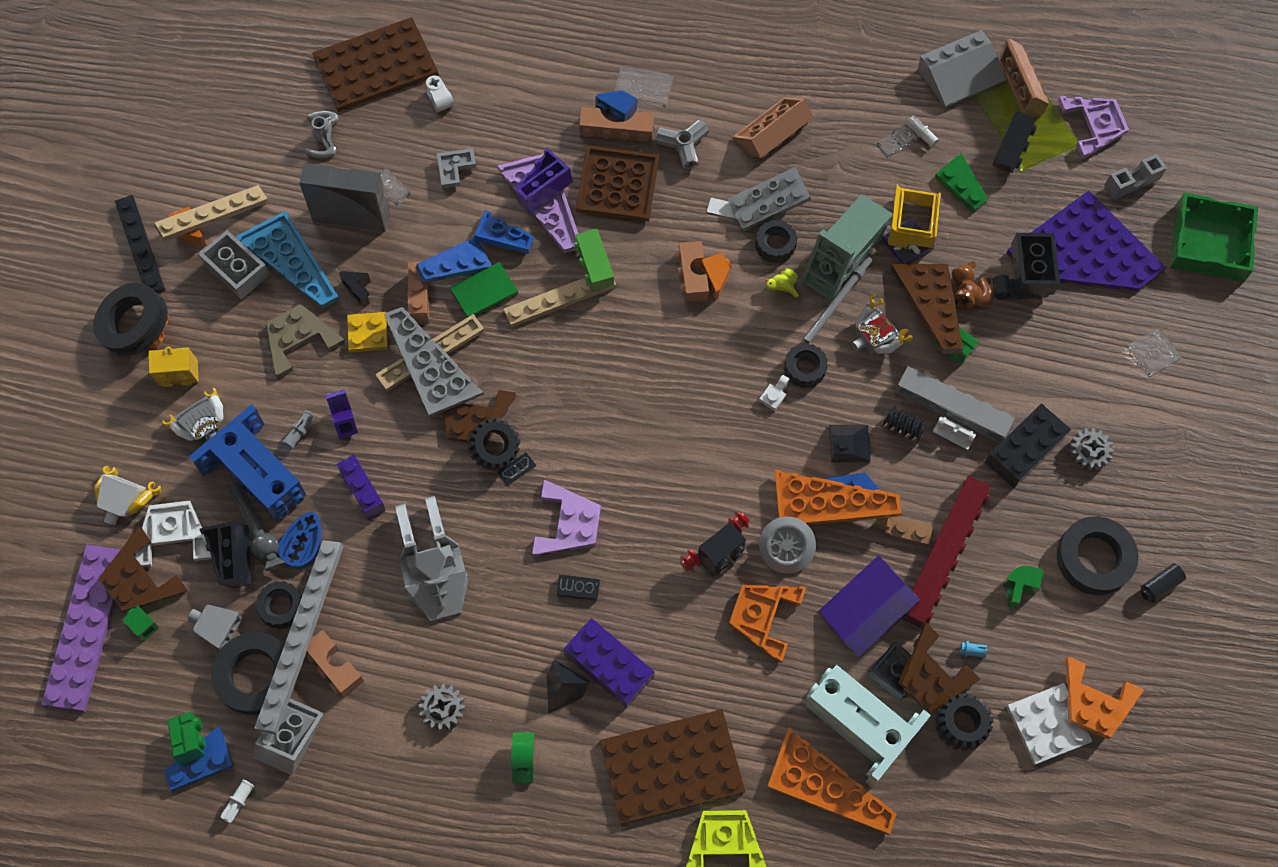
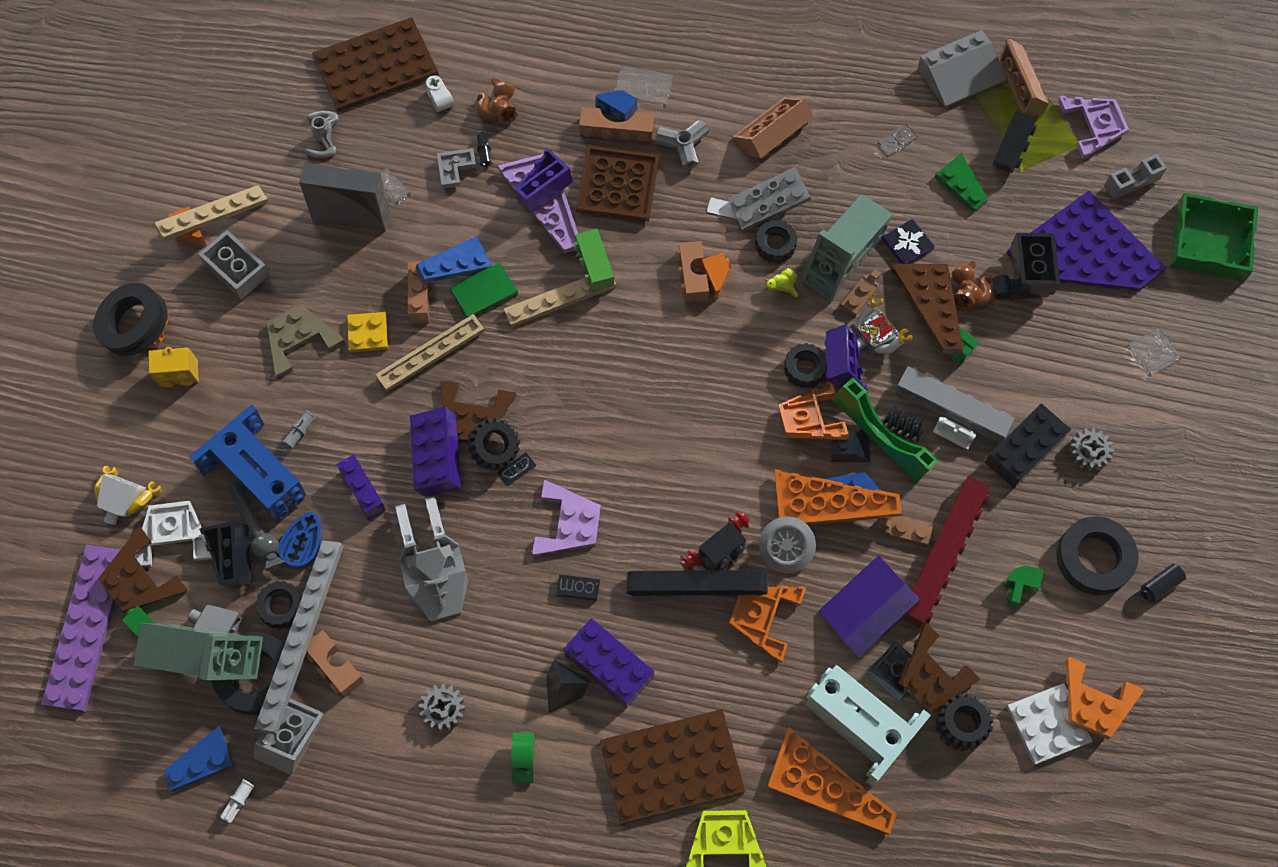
black plate [115,195,166,293] -> none
torso [162,388,223,442] -> none
green brick [167,712,206,765] -> none
dark azure wing [235,211,339,309] -> none
dark purple brick [326,389,358,439] -> none
black slope [339,271,371,308] -> none
light grey wing [384,307,484,417] -> none
blue wing [474,209,534,255] -> none
white plate [759,375,789,411] -> none
light grey bar [803,256,872,344] -> none
yellow piece [888,185,941,248] -> none
white axle [907,116,939,147] -> none
medium azure pin [960,641,987,658] -> none
none -> sand green brick [134,623,263,680]
none -> dark purple brick [410,407,461,496]
none -> dark orange animal [476,78,518,124]
none -> black axle [477,131,492,167]
none -> black beam [626,570,768,596]
none -> orange wing [779,382,849,440]
none -> dark purple wedge [825,324,868,390]
none -> green arch [831,378,938,483]
none -> medium nougat hinge [840,269,881,317]

